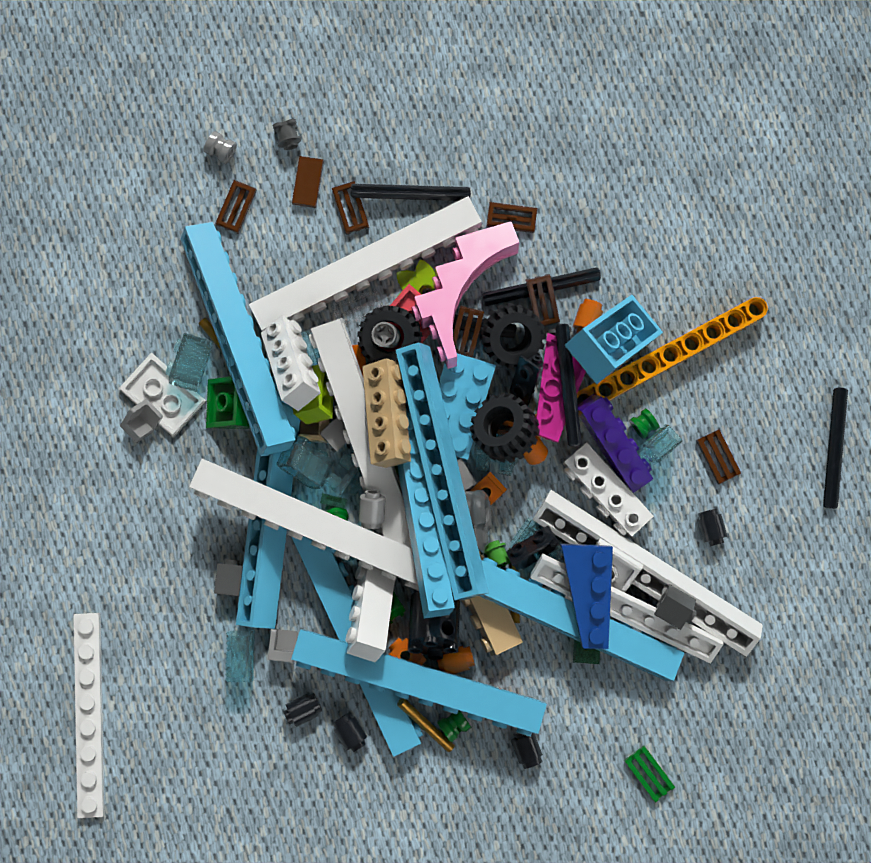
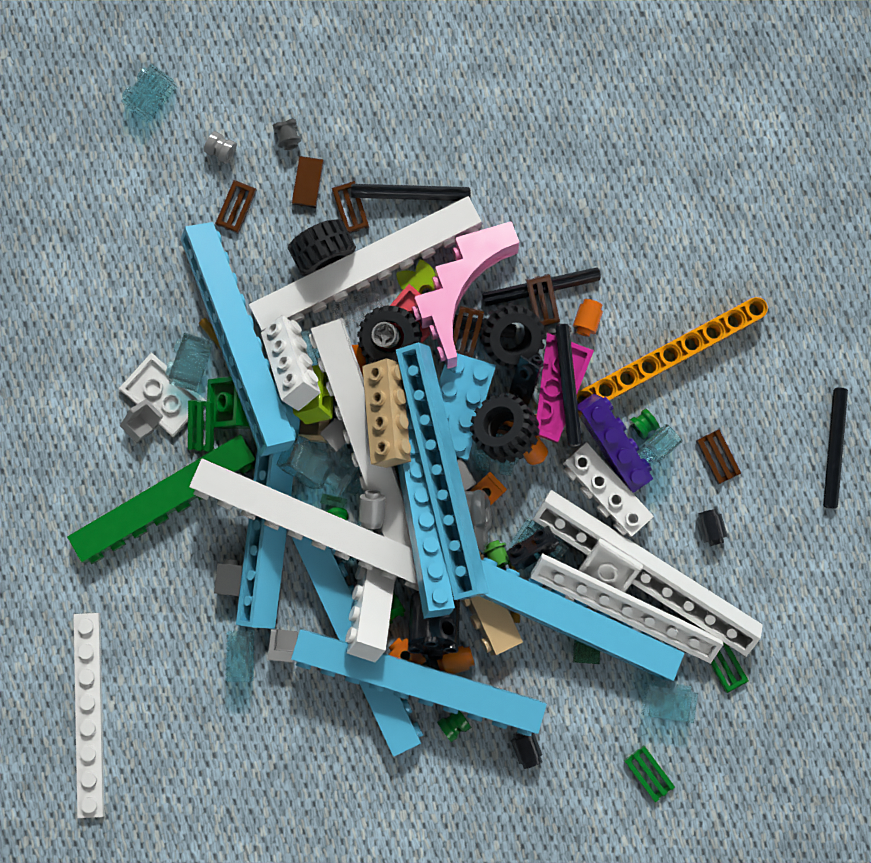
black brick [283,693,322,727] -> none
black brick [332,713,367,752] -> none
pearl gold bar [397,698,455,752] -> none
reddish brown tile [486,202,538,233] -> none
blue wing [560,544,613,649] -> none
medium azure brick [565,295,663,384] -> none
dark grey brick [654,584,697,630] -> none
none -> green brick [67,434,256,565]
none -> clear light blue brick [121,64,177,124]
none -> green tile [188,400,214,452]
none -> black tyre [288,219,356,276]
none -> clear light blue brick [640,680,698,724]
none -> green tile [710,642,749,693]

